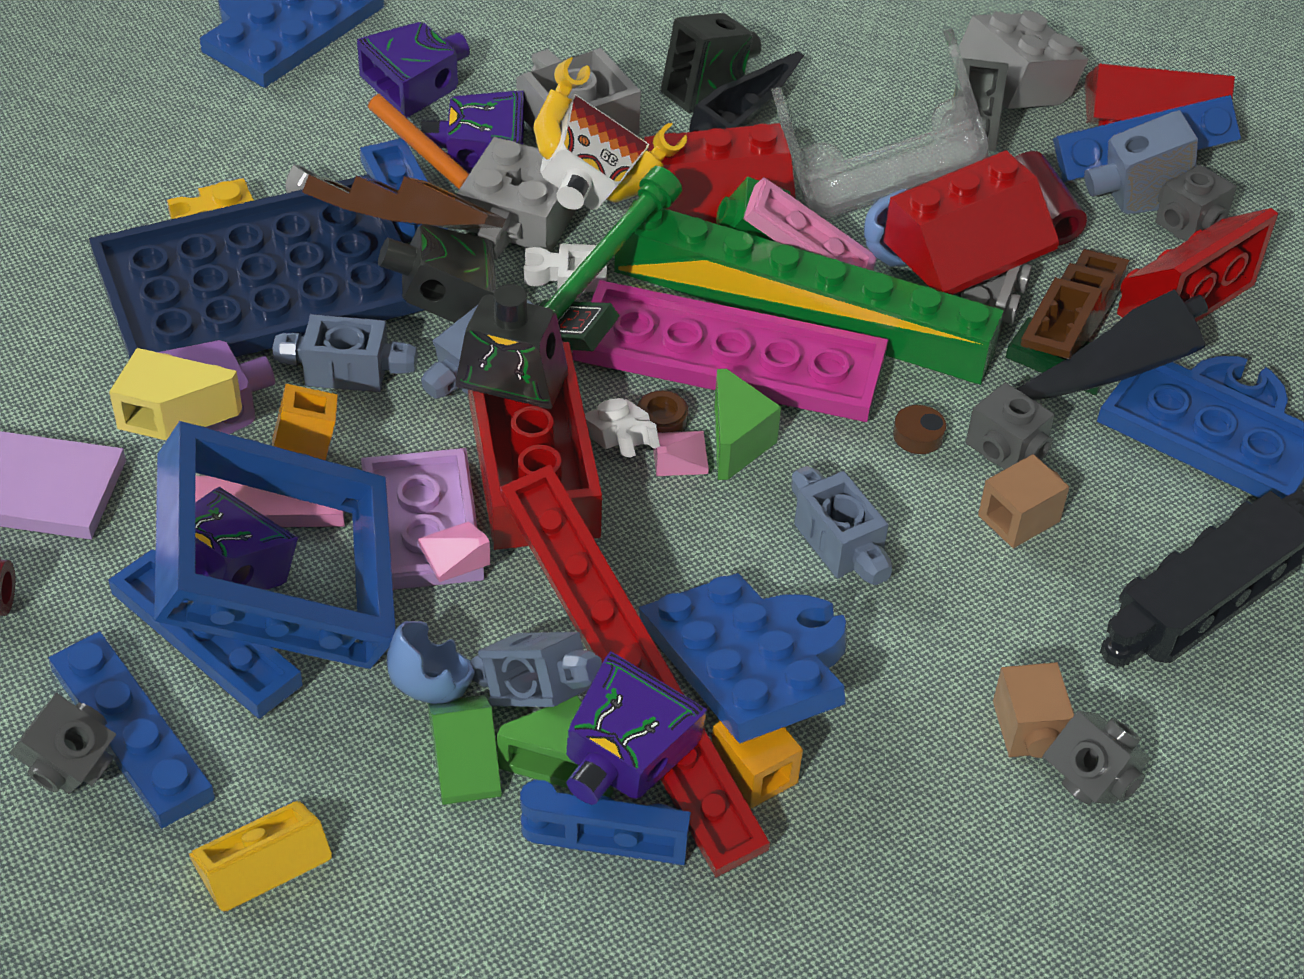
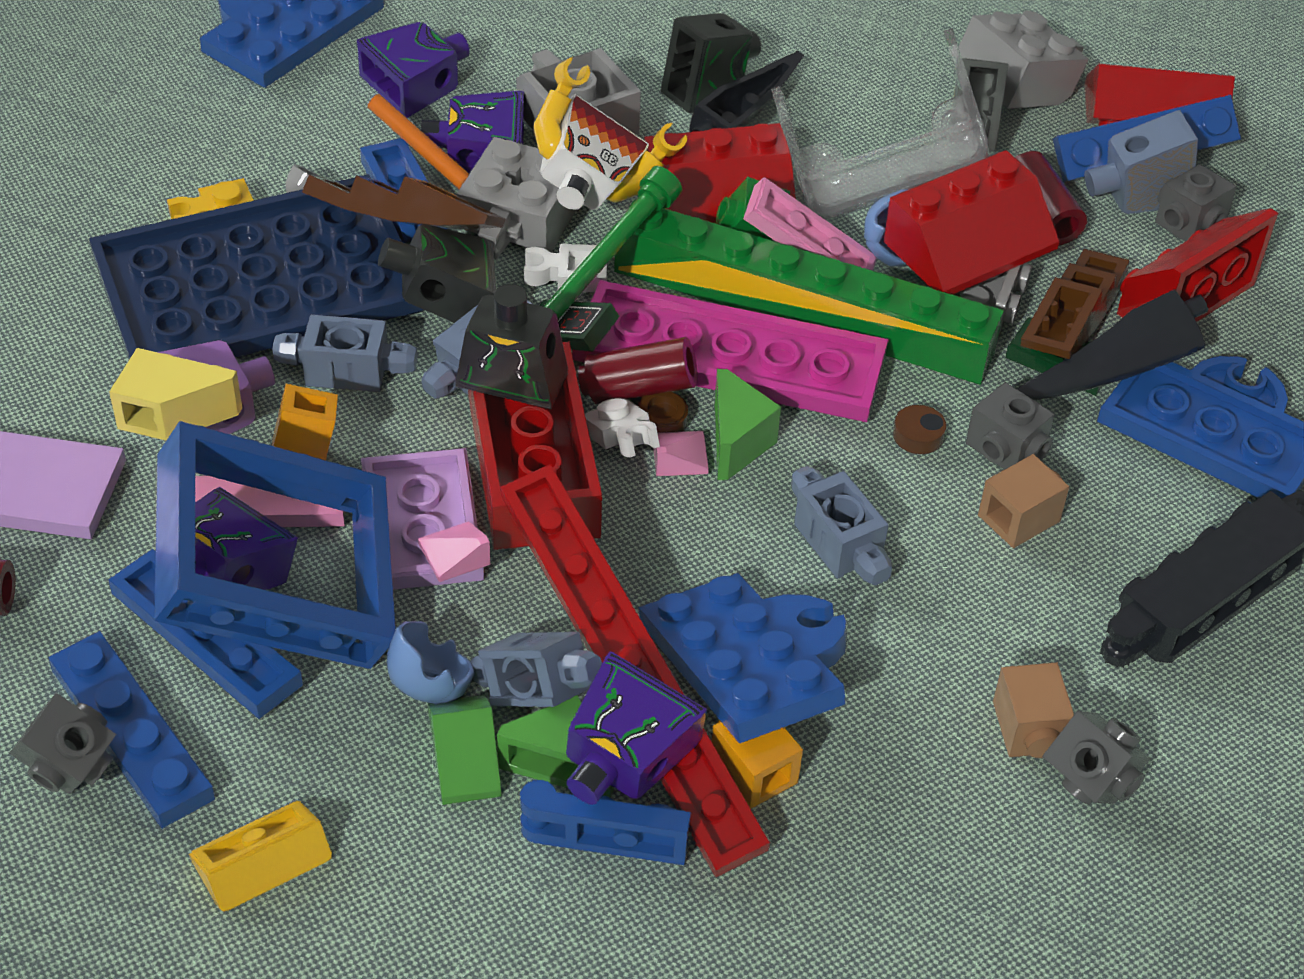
none -> dark red brick [578,337,698,405]

